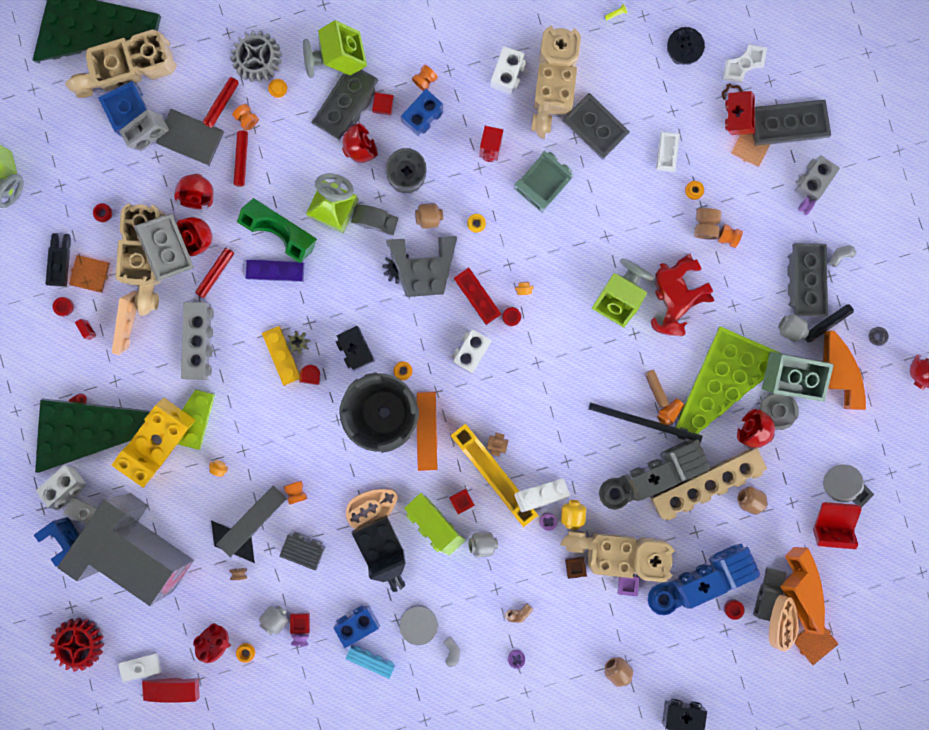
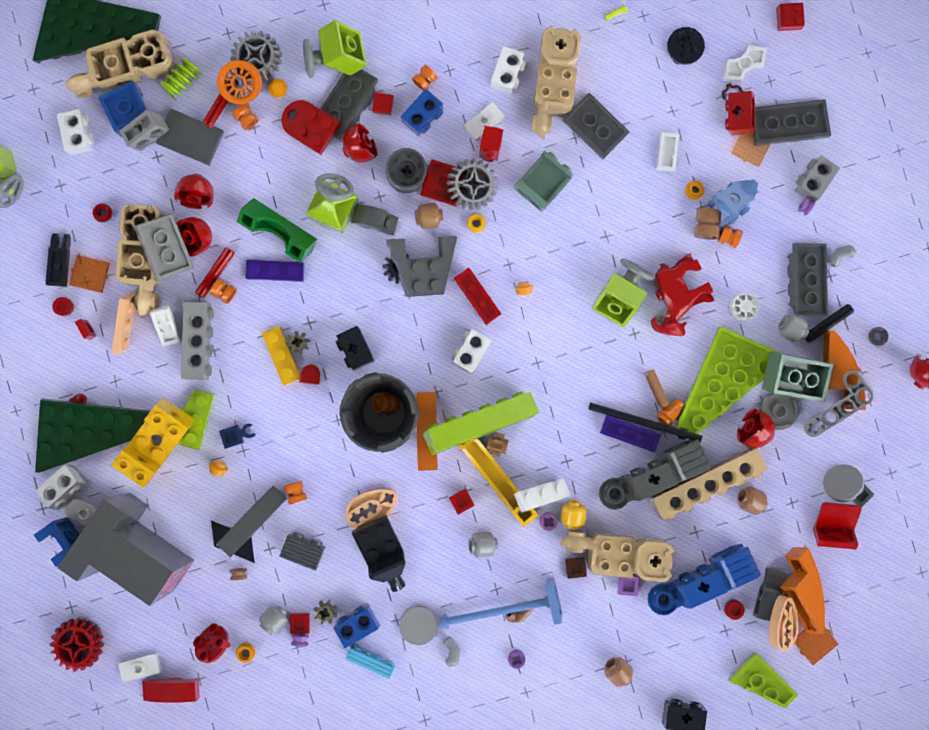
red axle [233,130,248,187] -> none
light orange plate [393,361,413,380] -> none
lime wedge [404,493,466,556] -> none
red tile [502,307,521,327] -> none
none -> white brick [56,109,94,155]
none -> white plate [149,306,182,346]
none -> lime piece [160,58,203,101]
none -> orange wheel [210,278,237,304]
none -> orange wheel [217,60,262,104]
none -> dark blue plate [219,423,256,449]
none -> red plate [281,100,342,155]
none -> olive gear [313,599,338,625]
none -> orange wheel [371,393,399,413]
none -> red tile [420,159,467,207]
none -> lime brick [423,391,539,456]
none -> medium blue tile [439,577,563,629]
none -> light grey gear [446,158,498,211]
none -> white plate [464,102,505,141]
none -> dark purple plate [600,415,661,453]
none -> medium blue piece [708,179,758,227]
none -> lime wing [728,652,798,709]
none -> white wheel [729,293,760,321]
none -> red piece [776,3,805,31]
none -> light grey beam [804,370,875,437]

